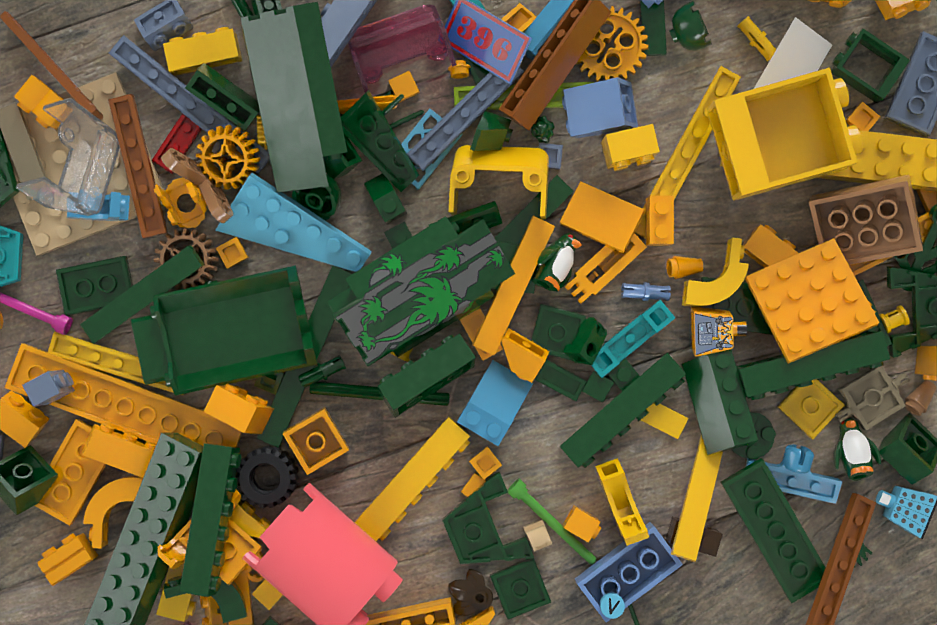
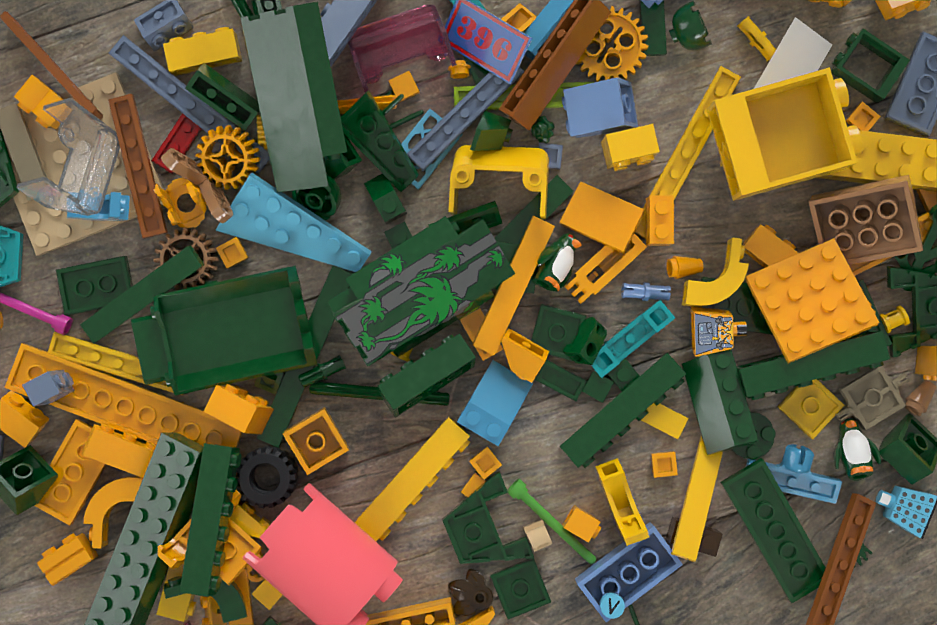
none -> light orange plate [650,451,678,478]

